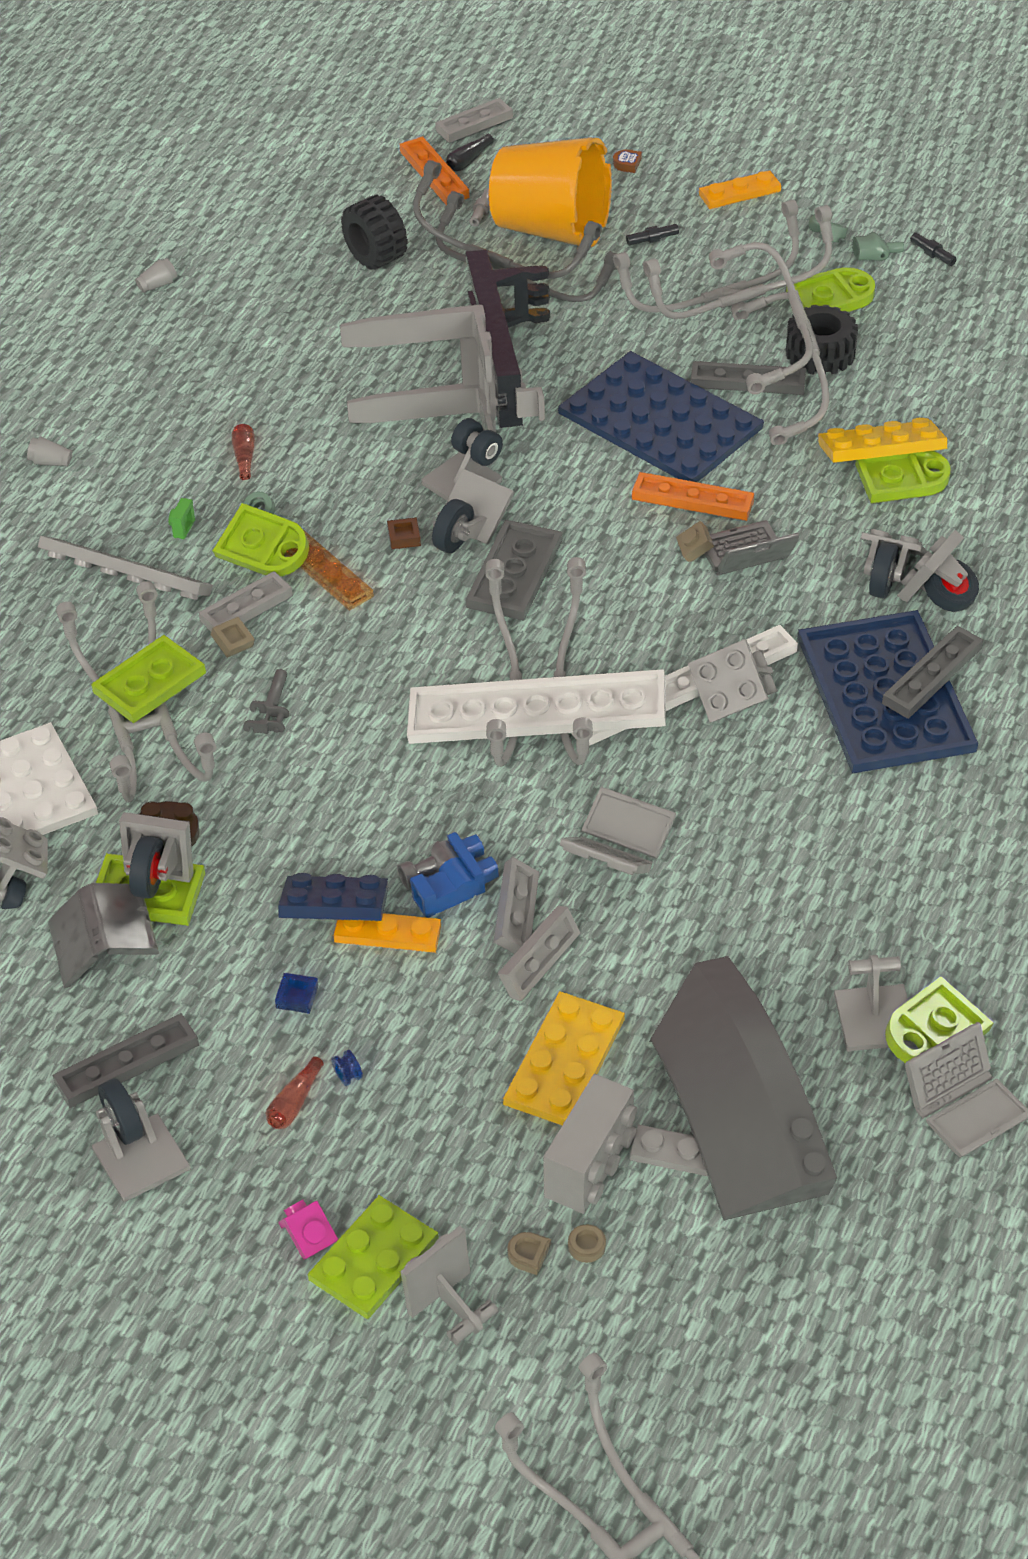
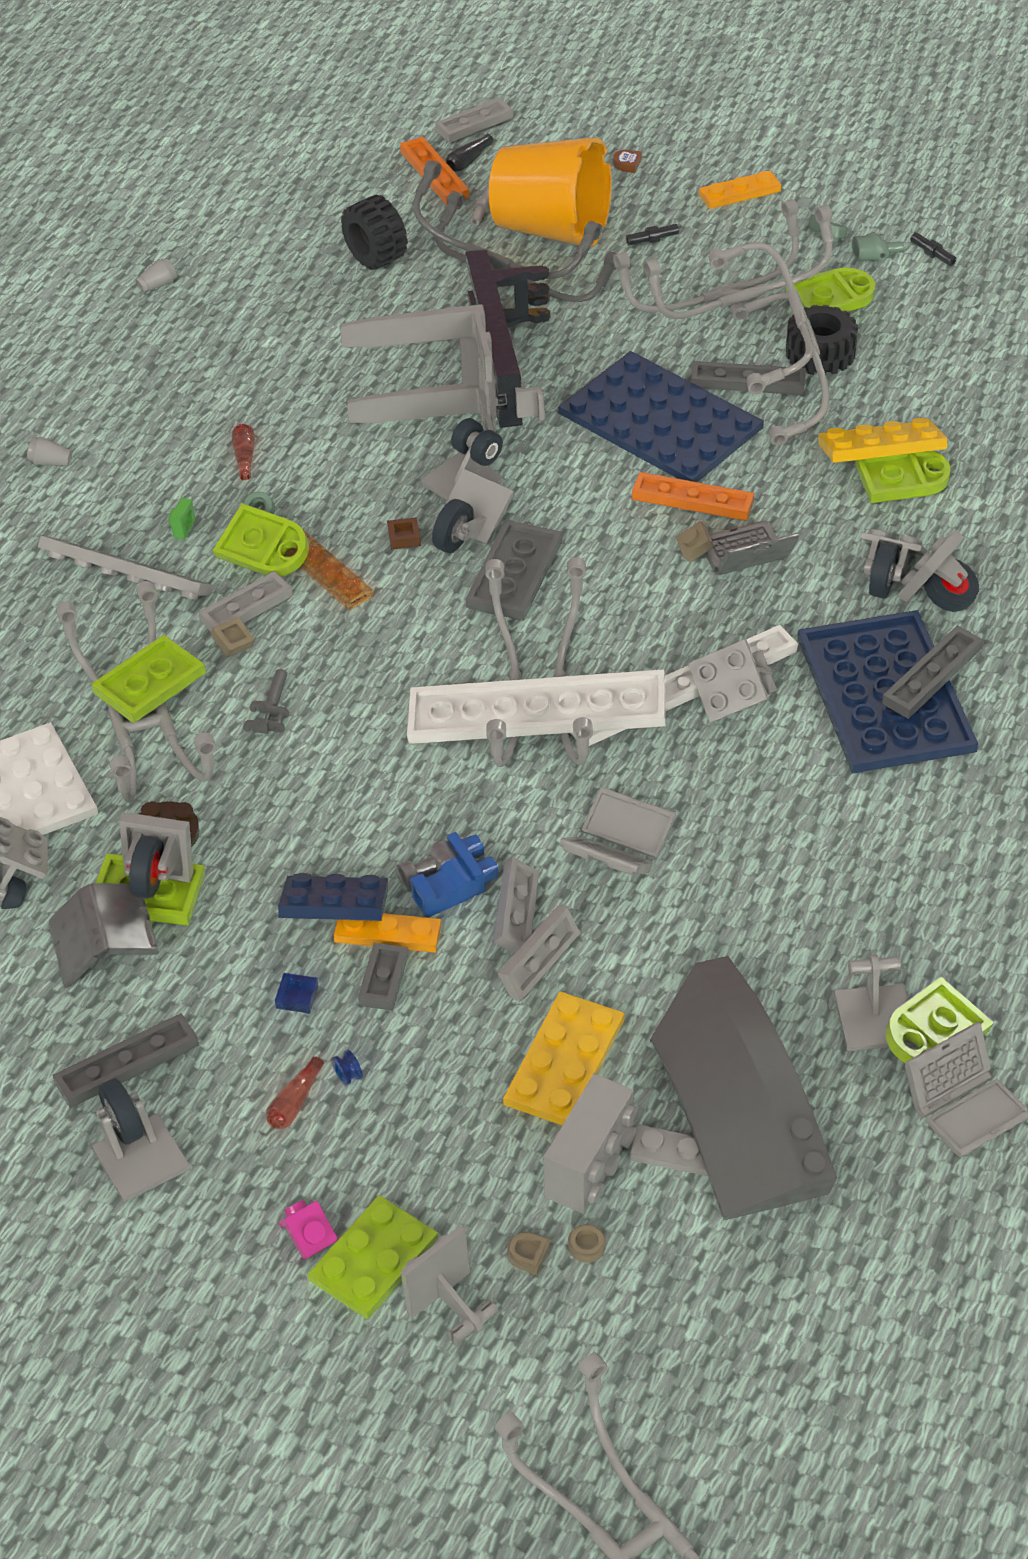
none -> dark grey plate [358,943,408,1011]

